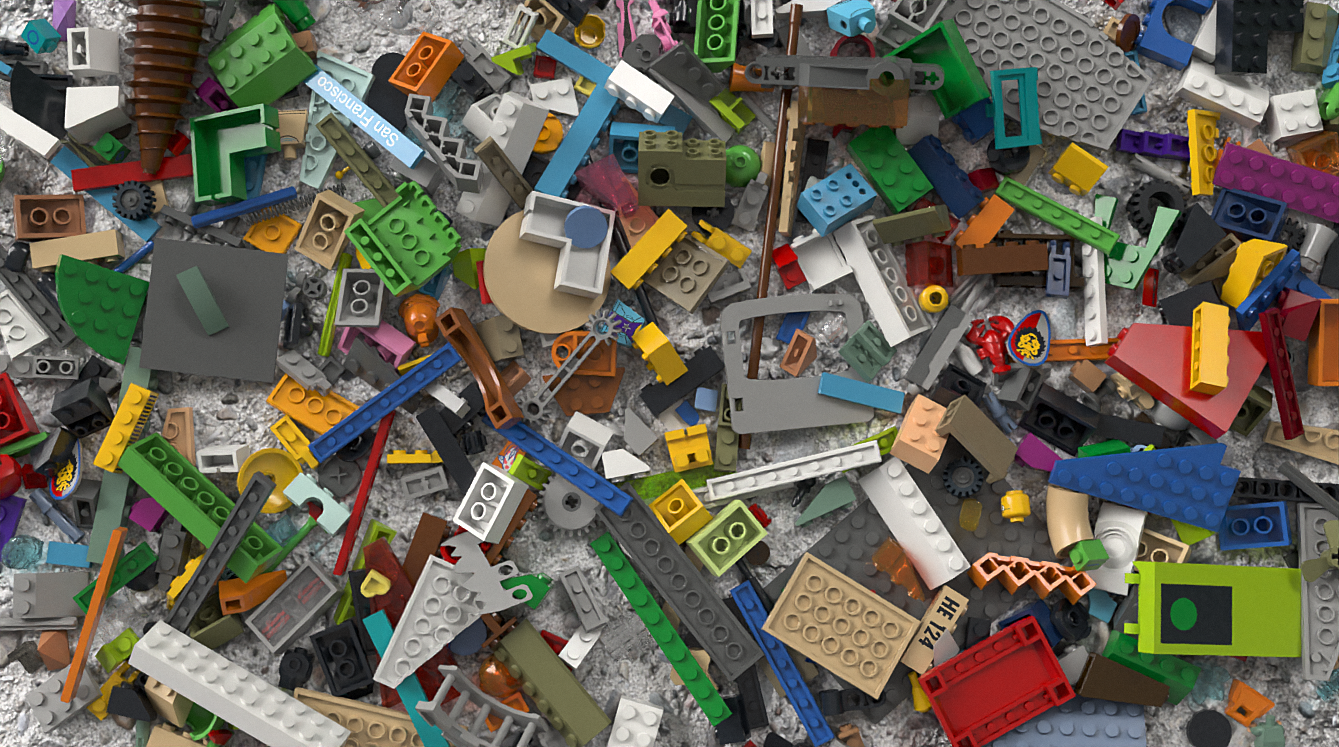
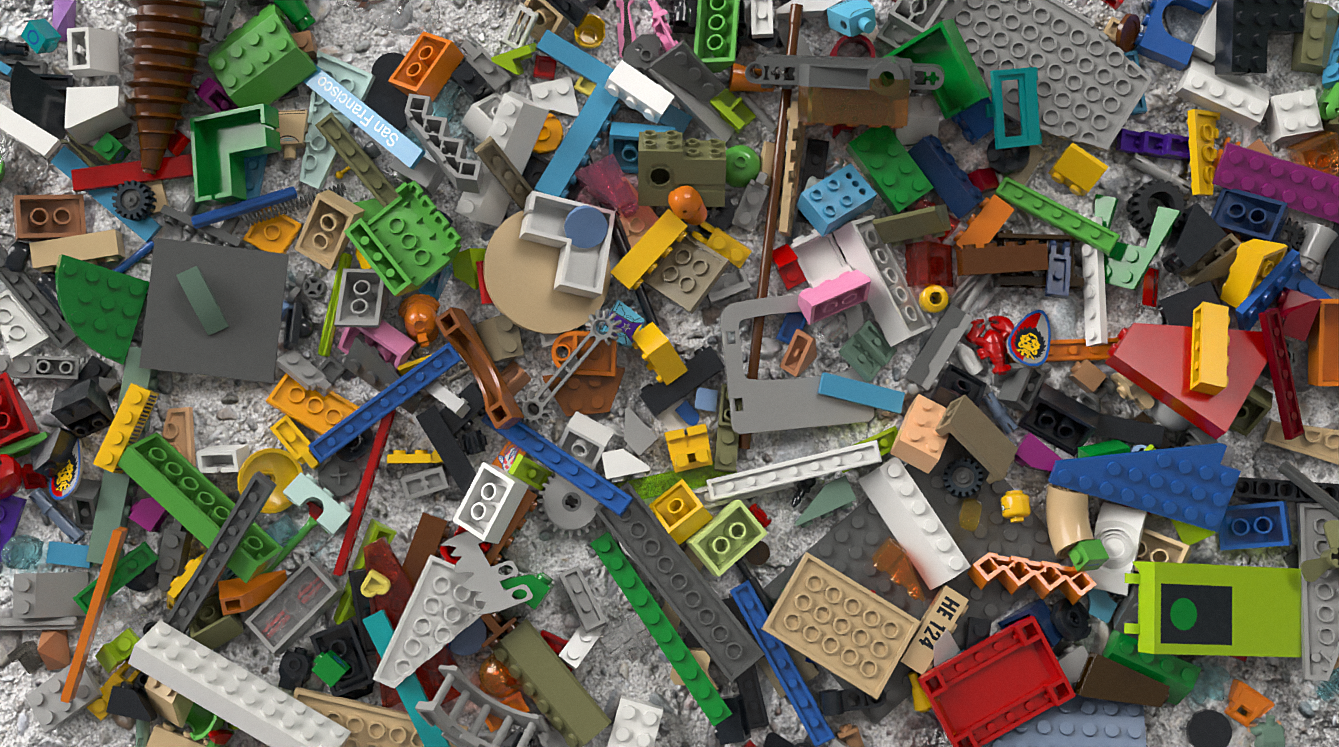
none -> green brick [311,650,351,688]
none -> orange cap [668,186,707,225]
none -> bright pink slope [798,270,871,325]

